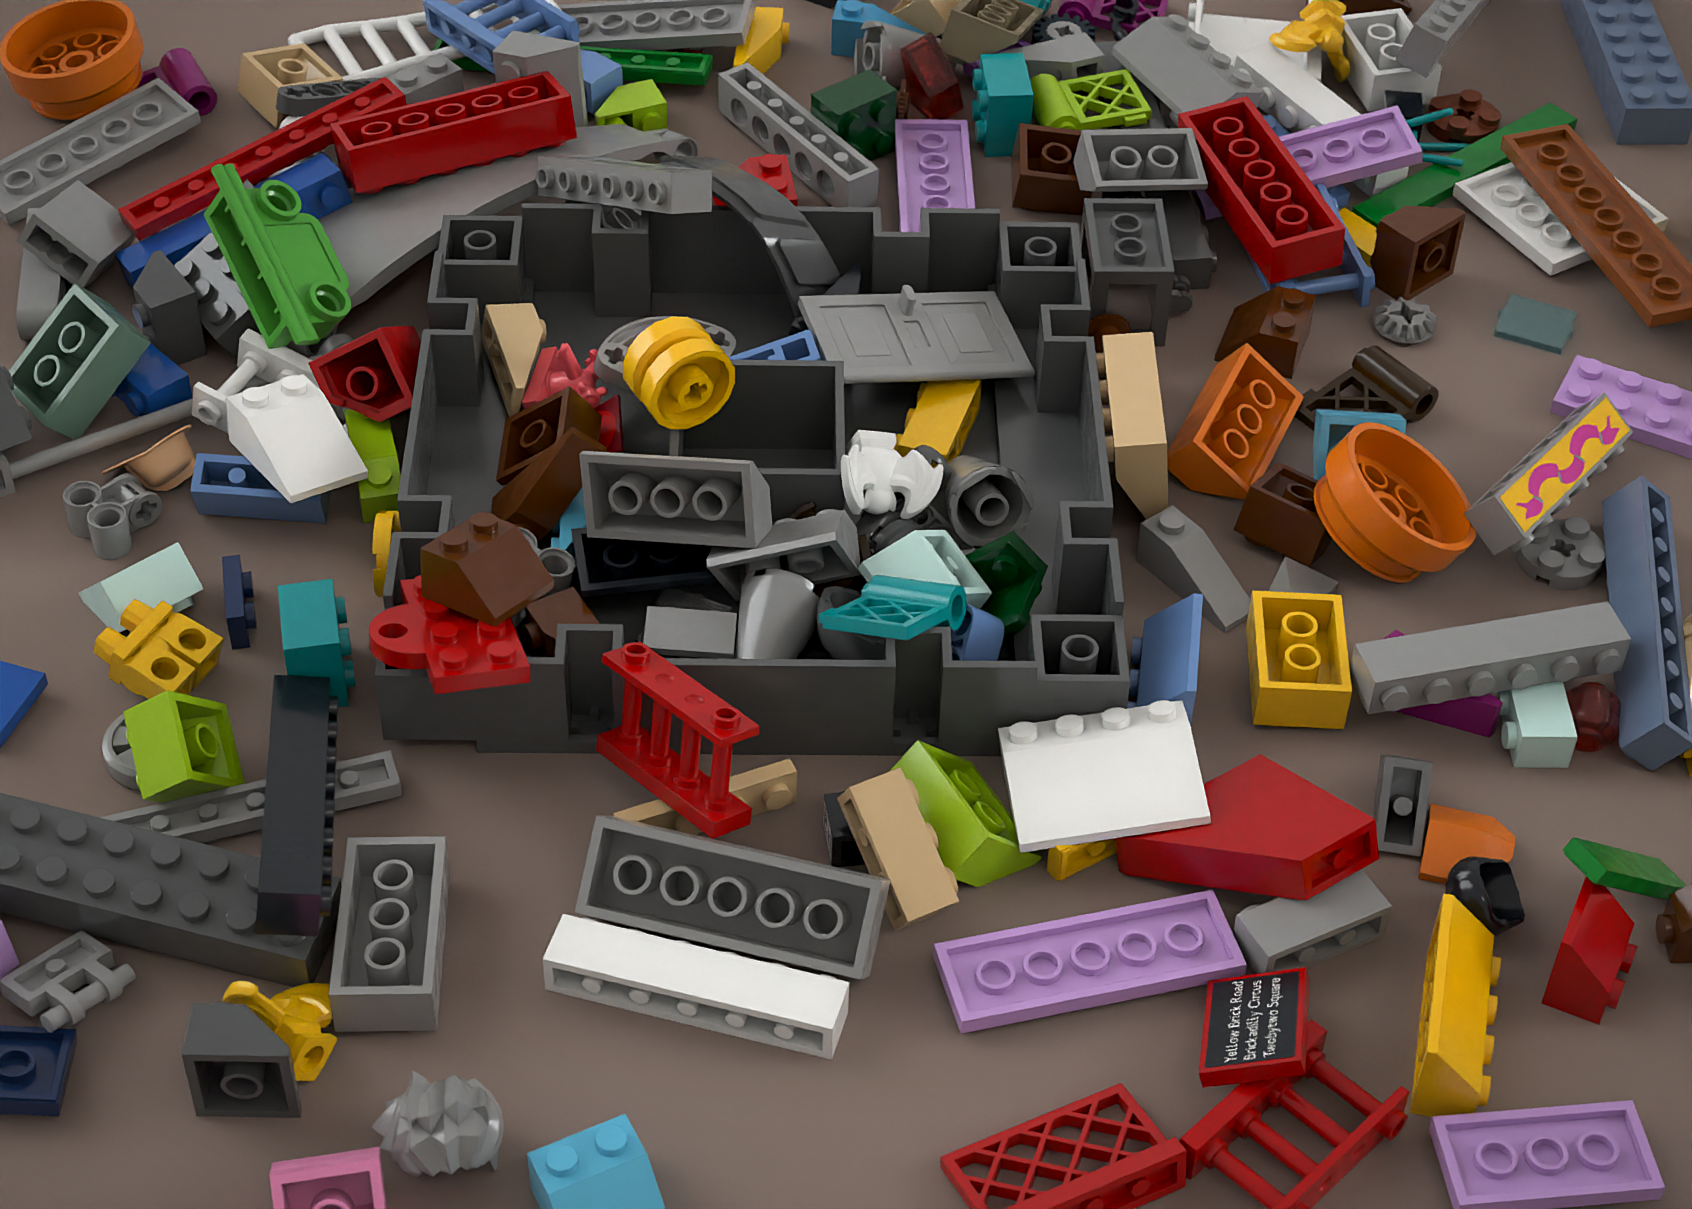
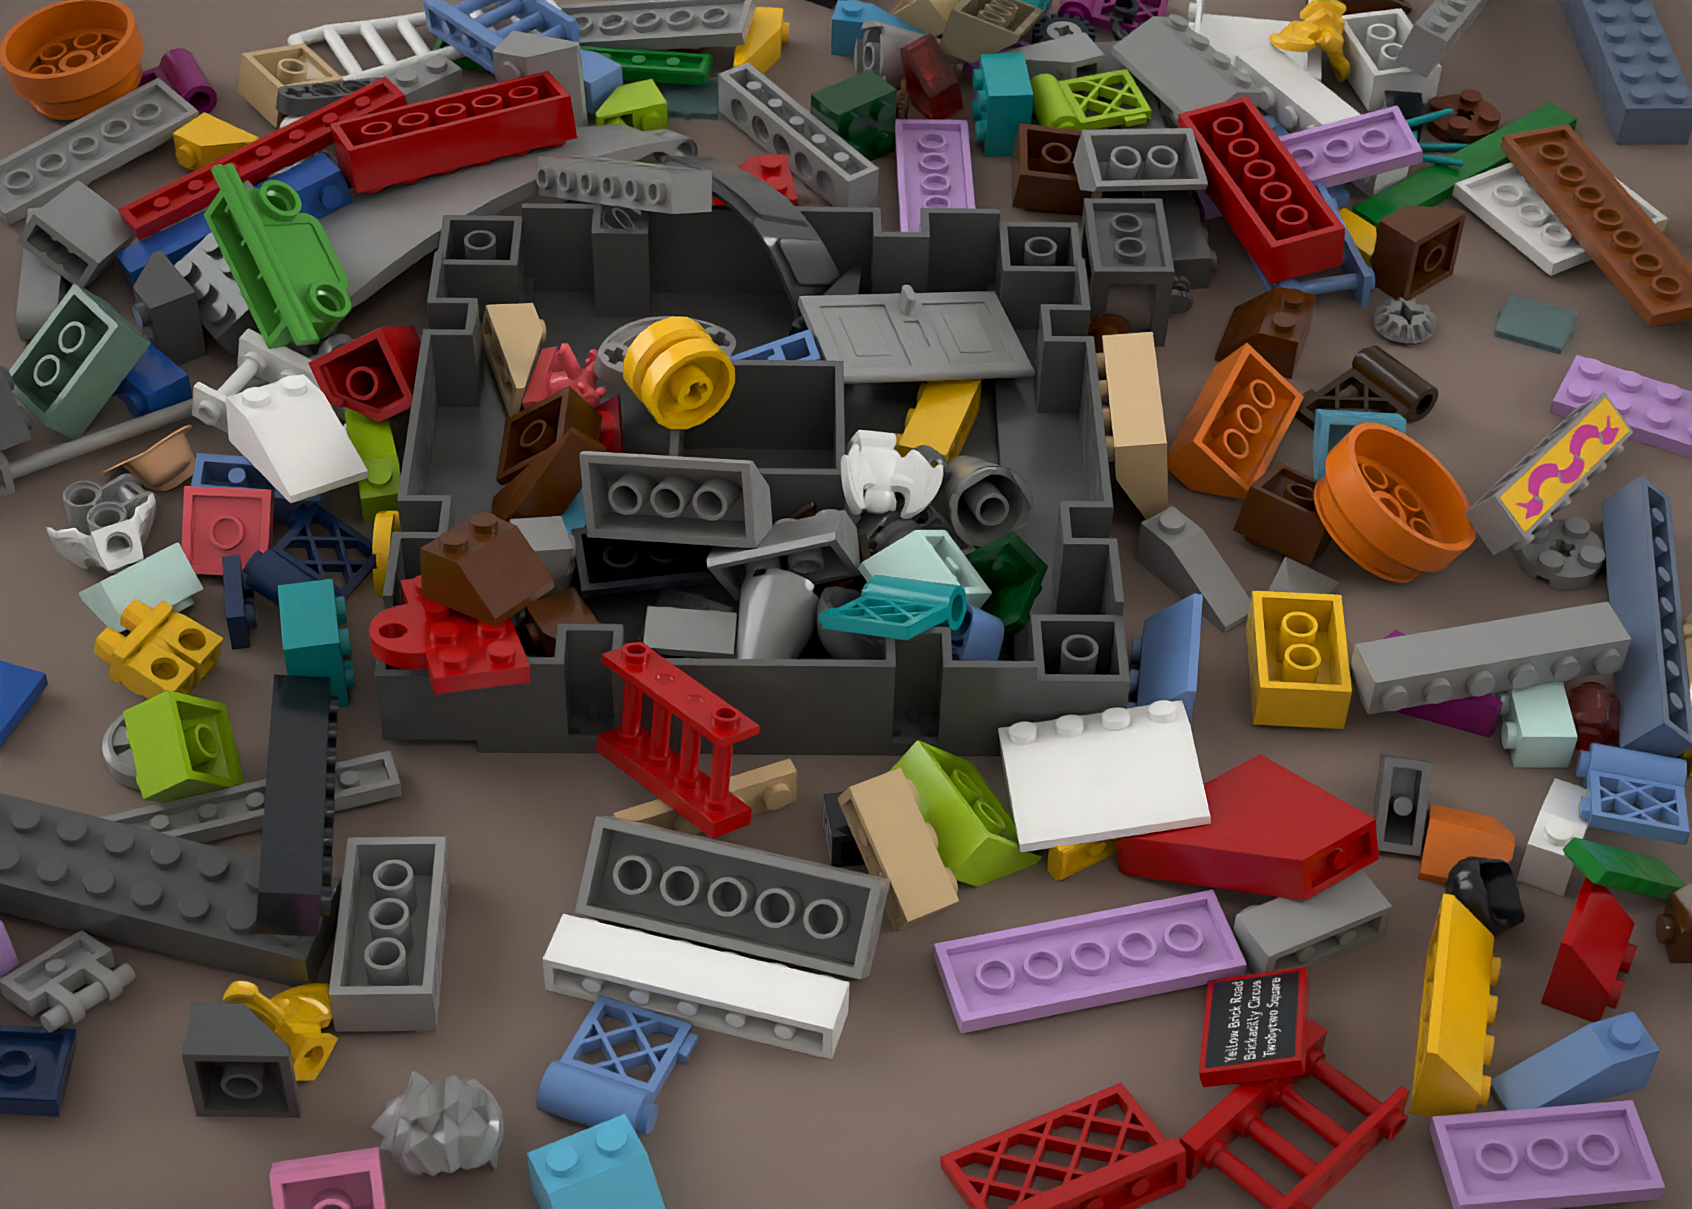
none -> white animal [46,493,156,573]
none -> yellow slope [173,112,259,171]
none -> coral plate [181,486,275,575]
none -> dark blue piece [243,503,376,607]
none -> light grey brick [509,516,576,579]
none -> medium blue piece [537,995,698,1138]
none -> clear light blue piece [661,77,719,120]
none -> medium blue slope [1490,1011,1660,1111]
none -> white slope [1517,778,1589,896]
none -> medium blue piece [1575,743,1690,845]

